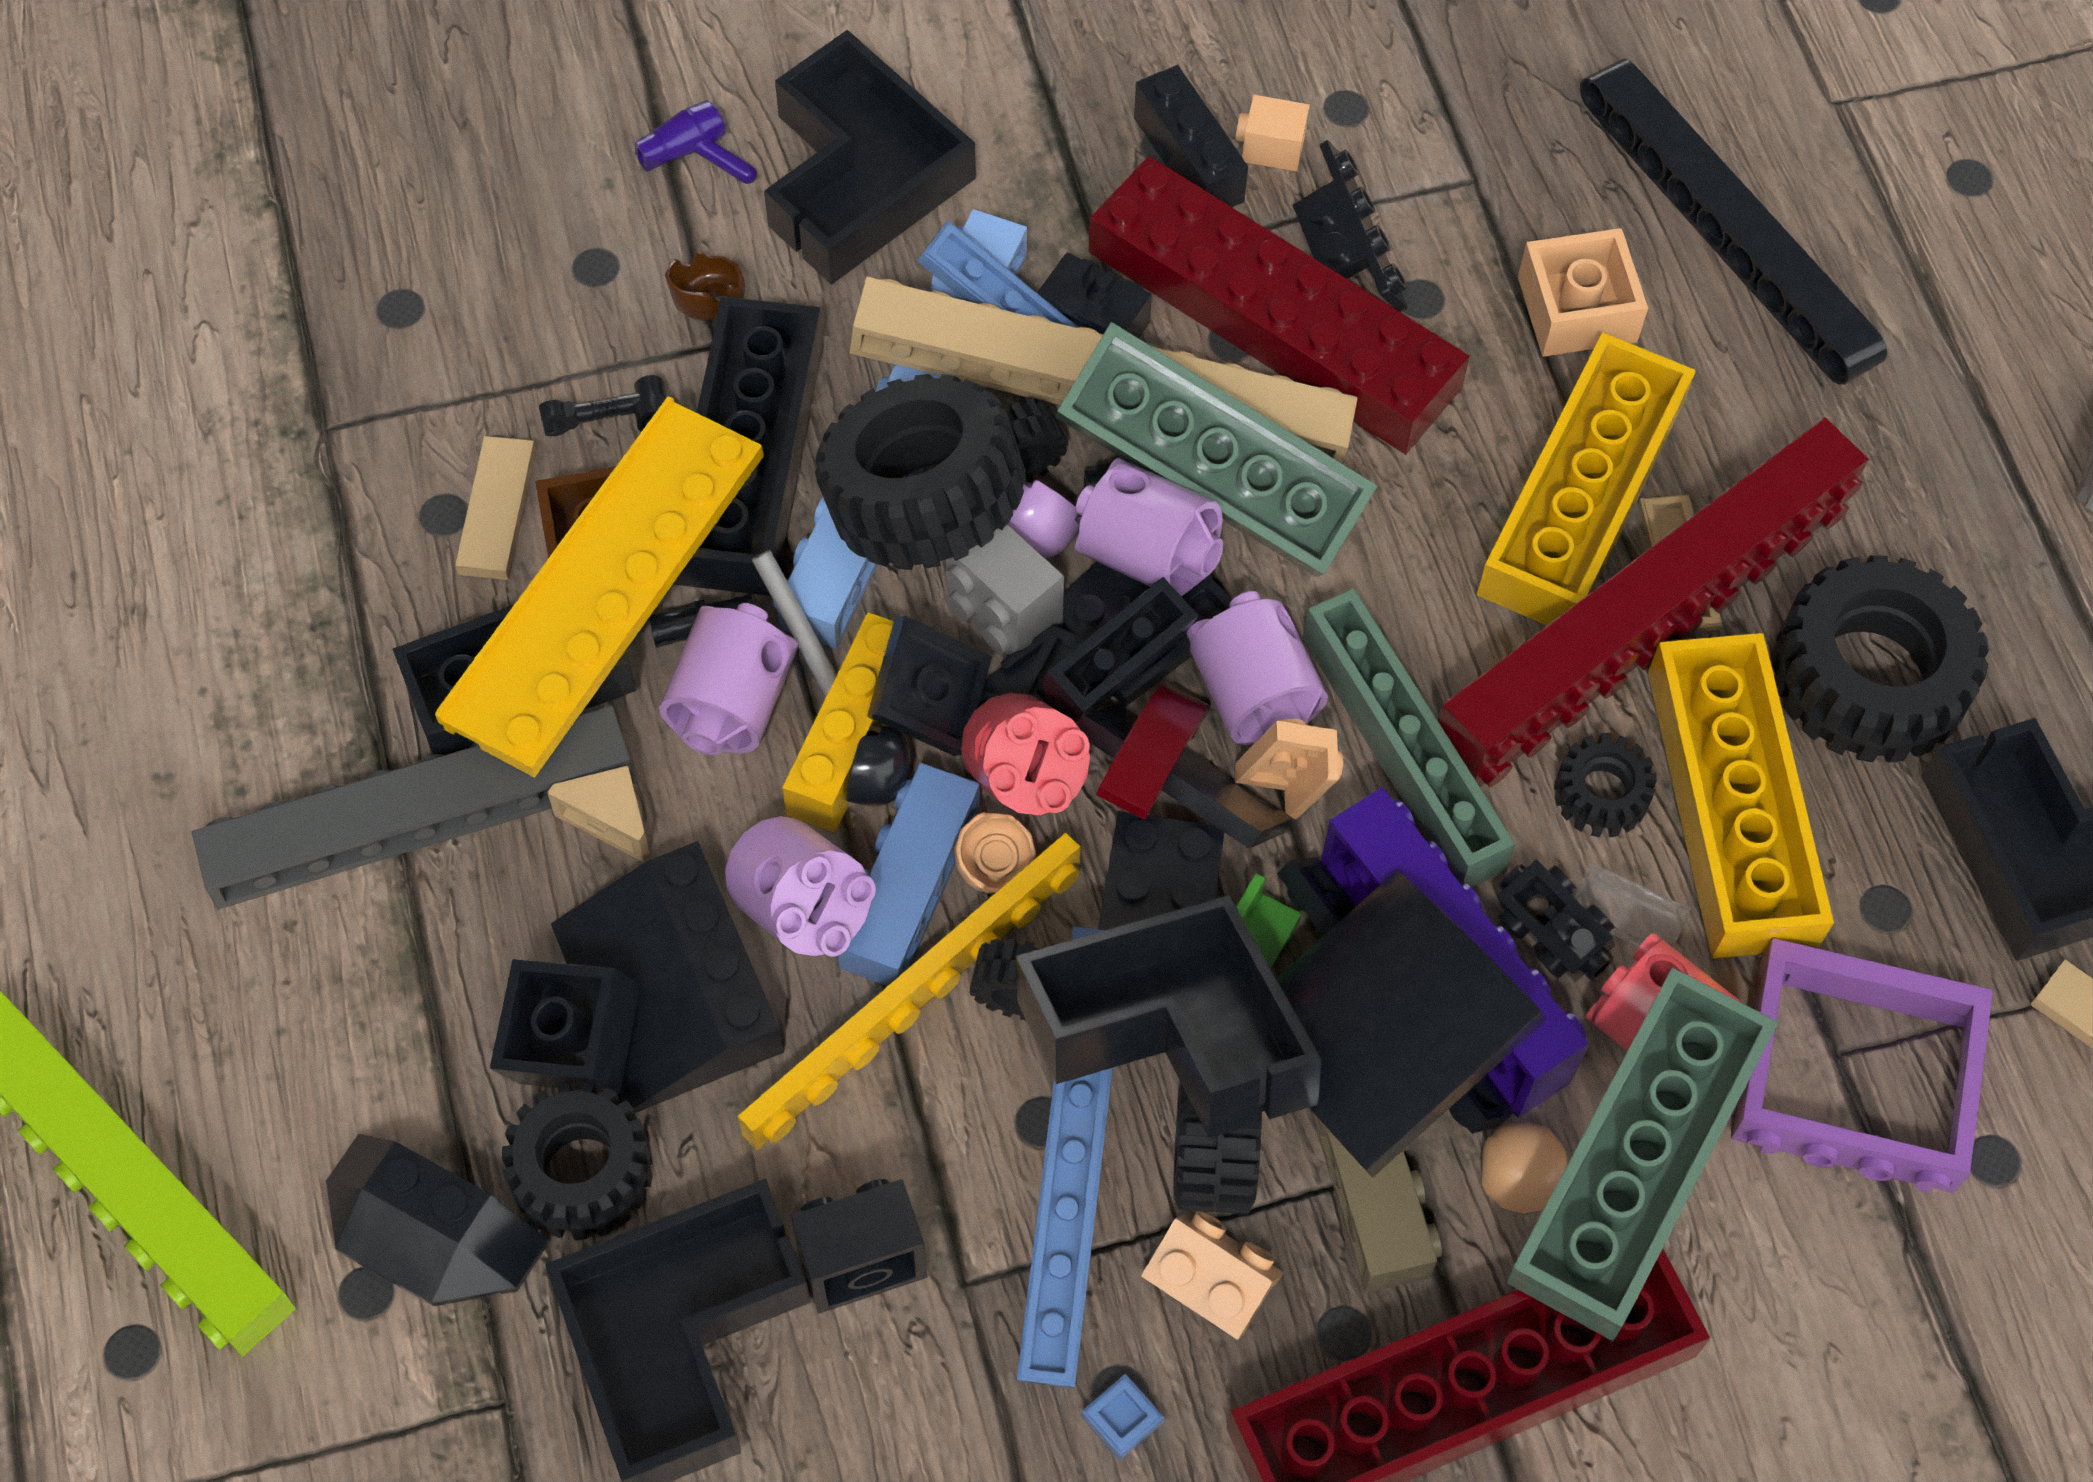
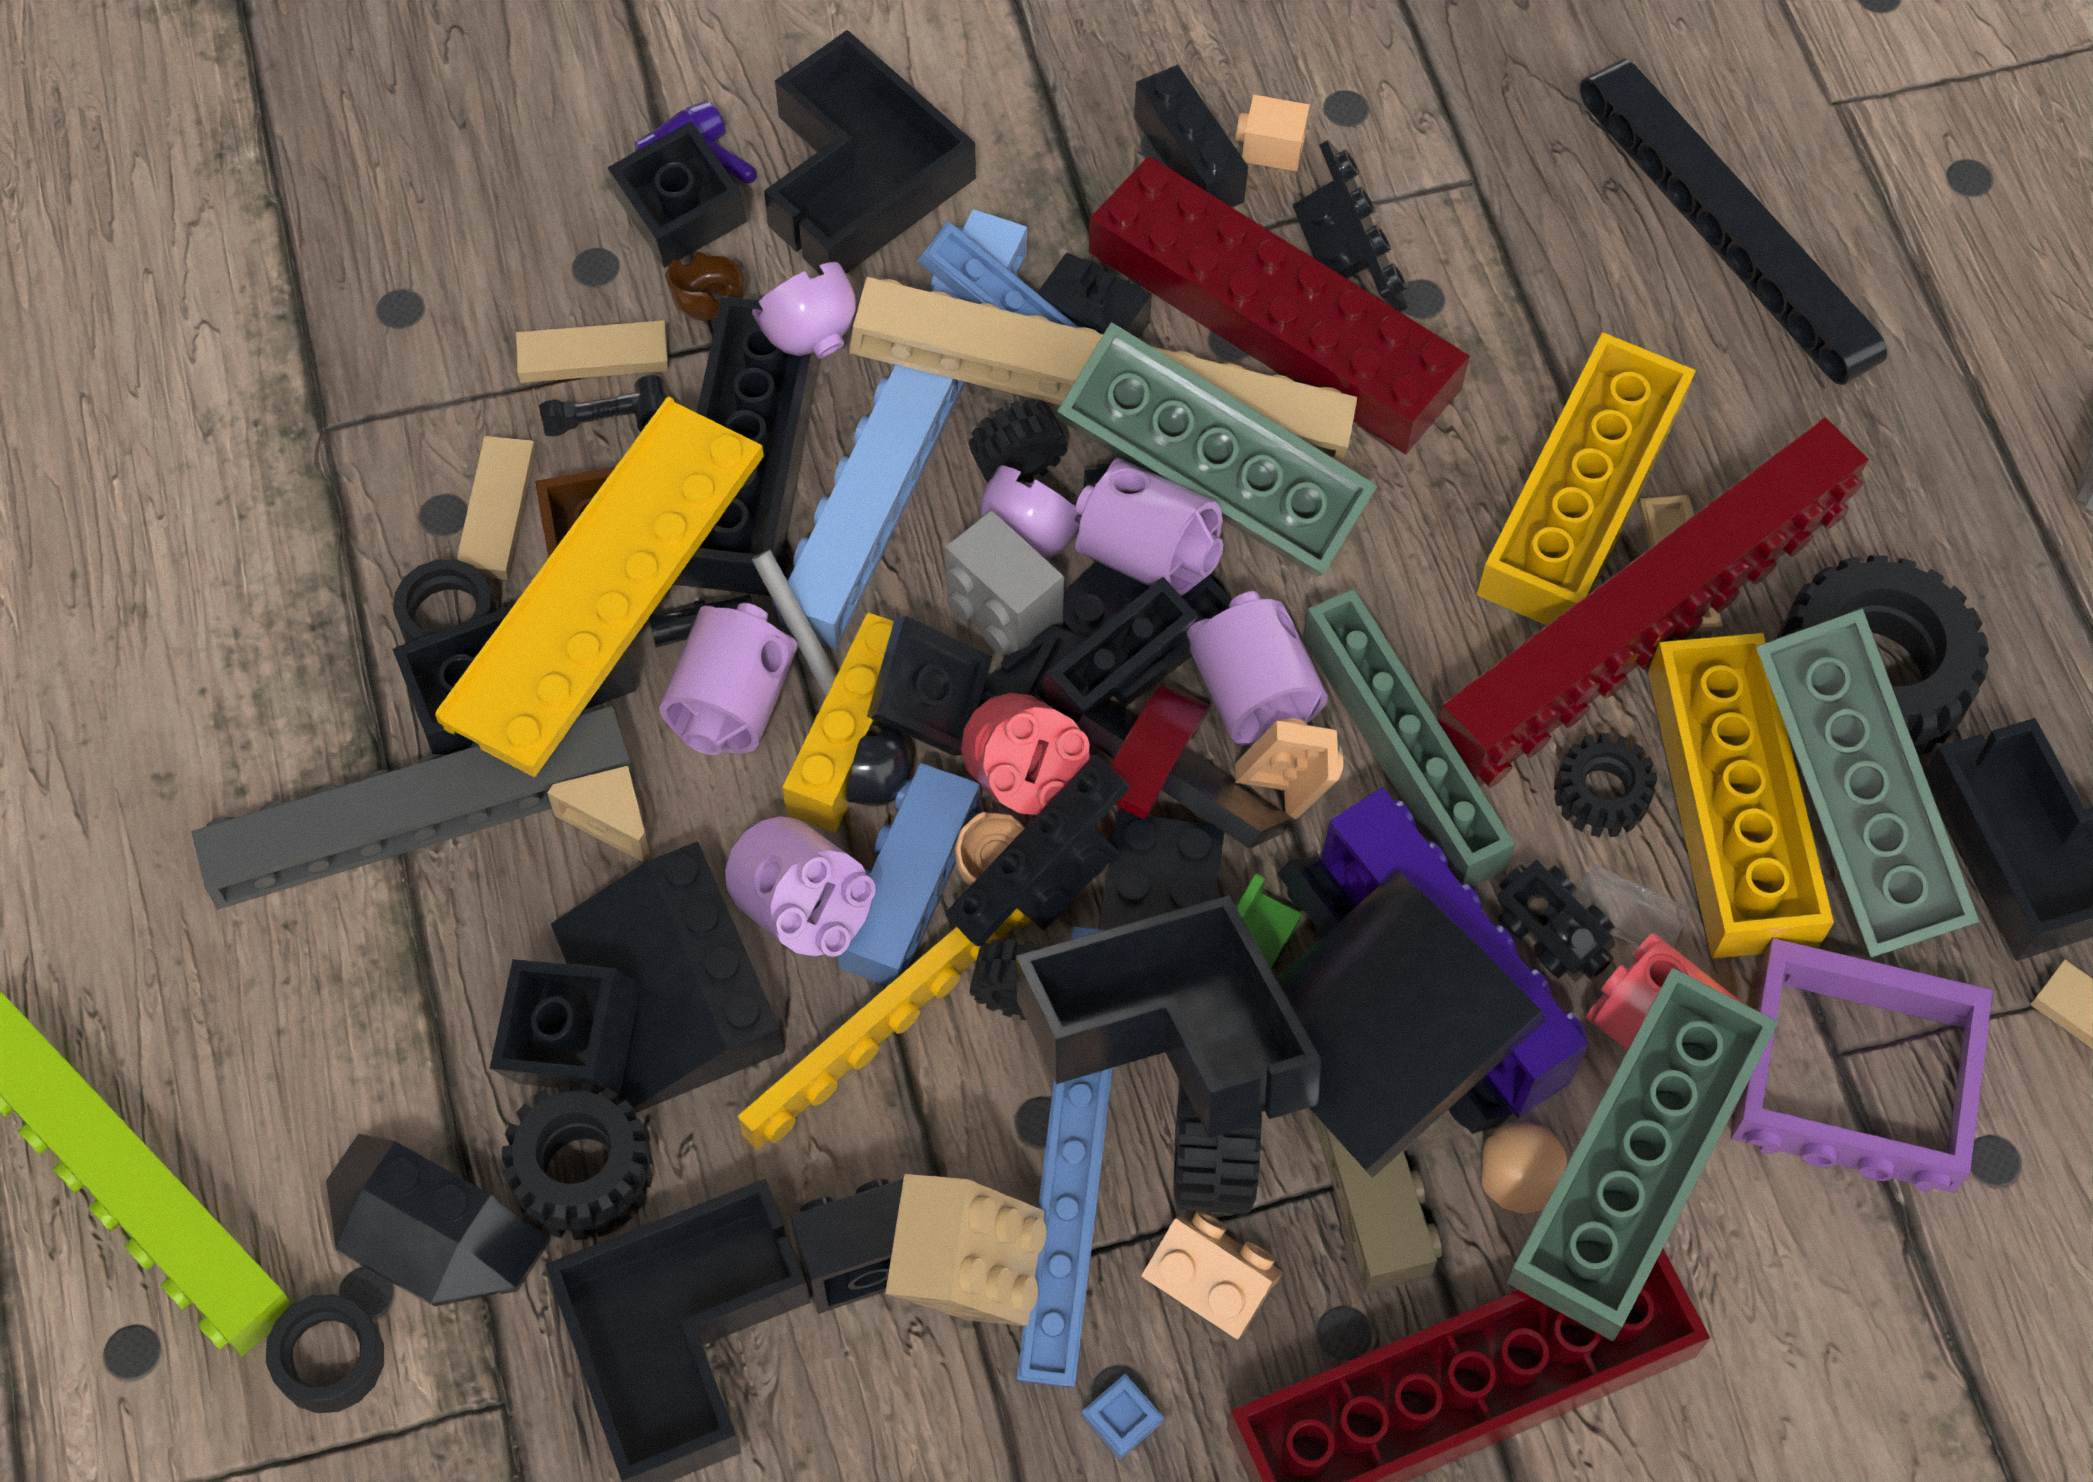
black tyre [815,374,1026,570] -> none
light nougat brick [1518,228,1648,357] -> none
none -> black tyre [266,1294,384,1413]
none -> black tyre [393,559,497,643]
none -> tan tile [516,320,669,383]
none -> black brick [607,121,748,268]
none -> lavender cylinder [752,262,857,359]
none -> tan brick [885,1174,1046,1326]
none -> black bracket [946,755,1130,947]
none -> sand green brick [1756,608,1980,957]

